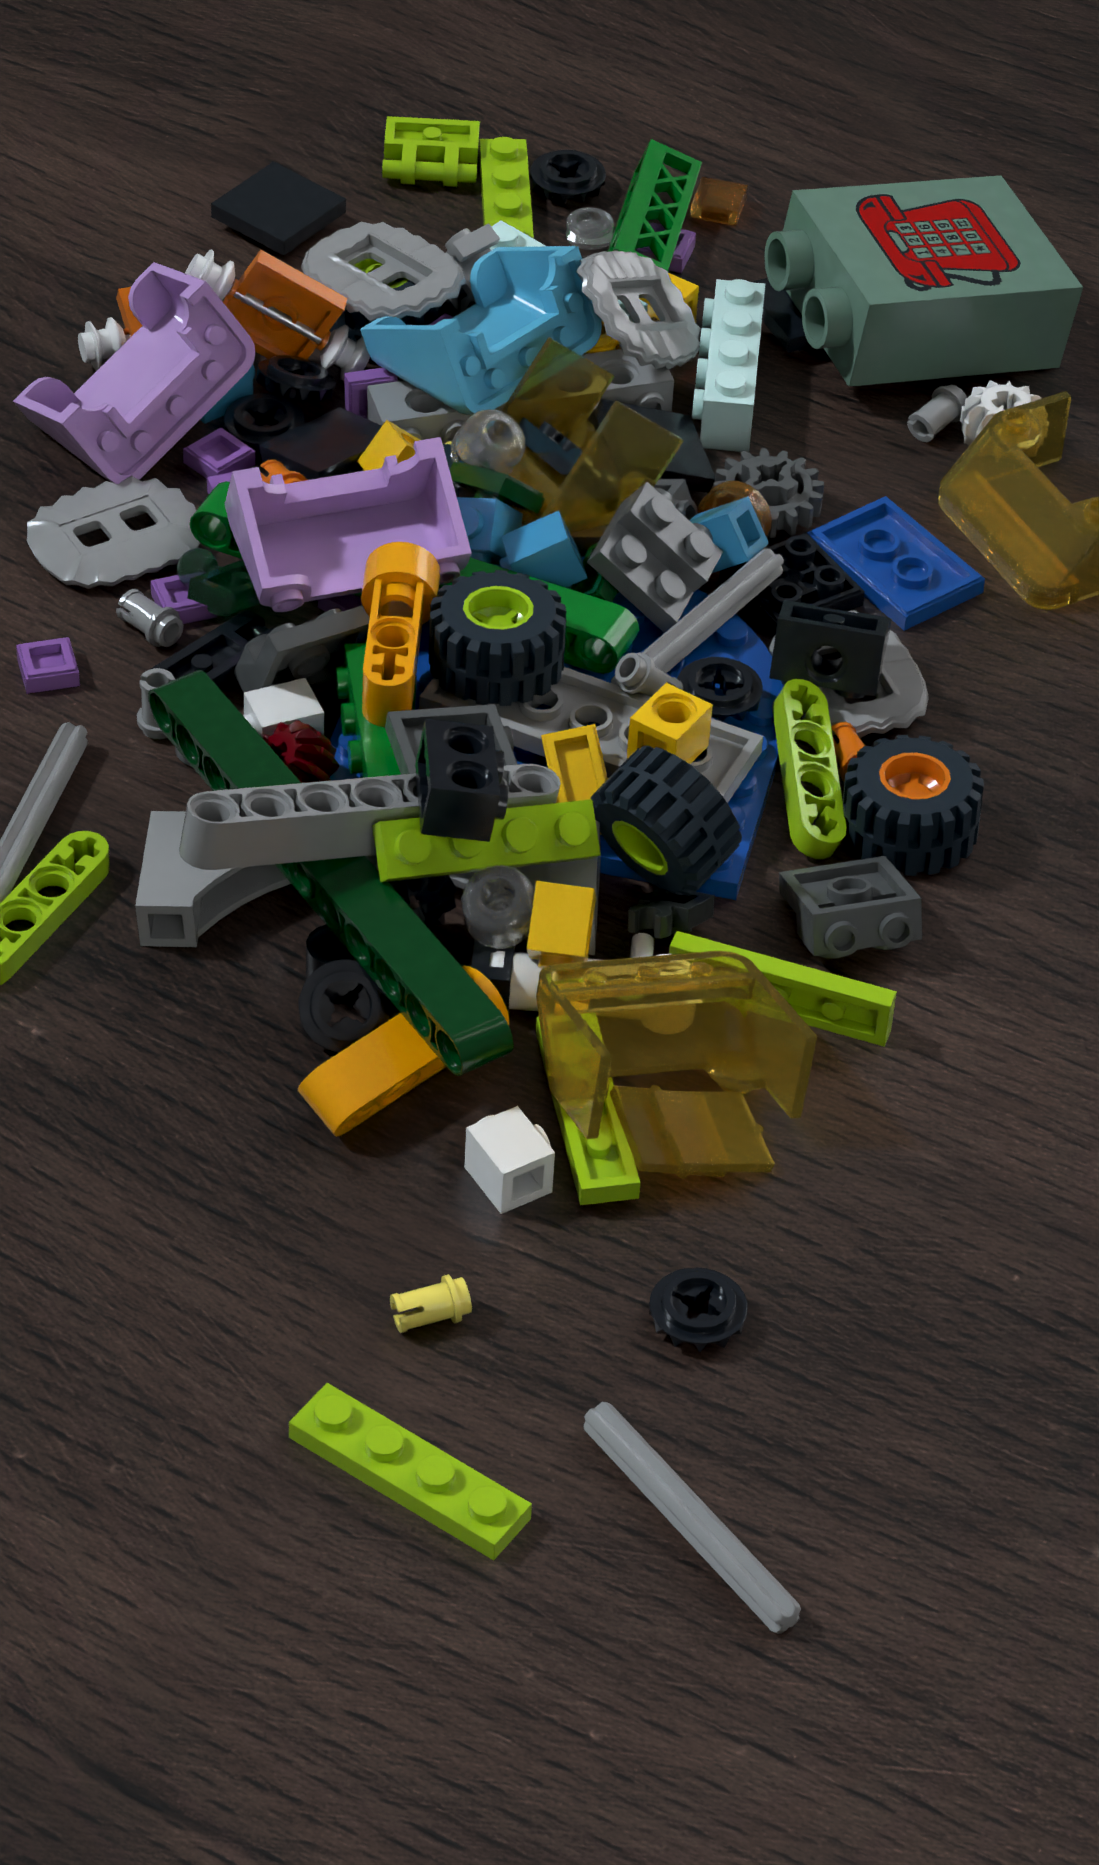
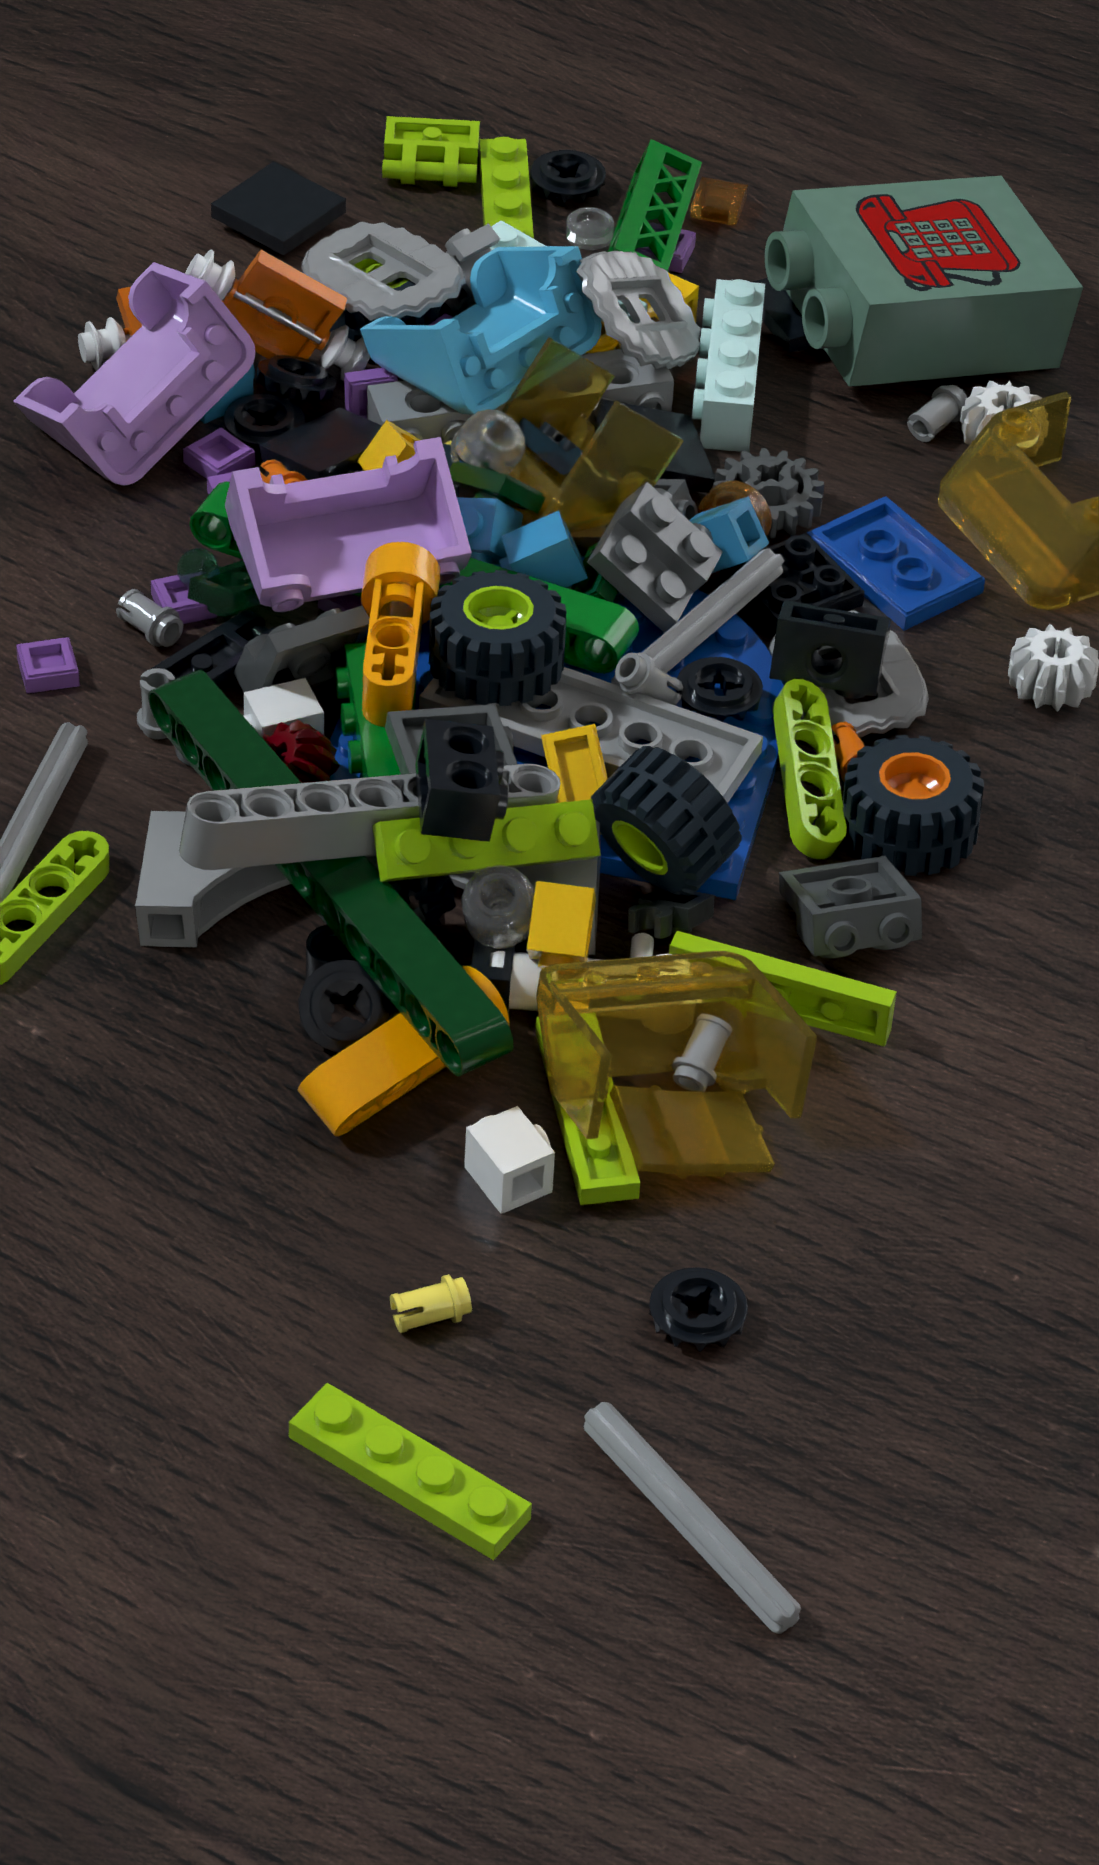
light grey piece [26,476,200,589] -> none
yellow brick [627,682,713,764] -> none
none -> light grey pin [672,1014,733,1093]
none -> white gear [1008,624,1099,712]

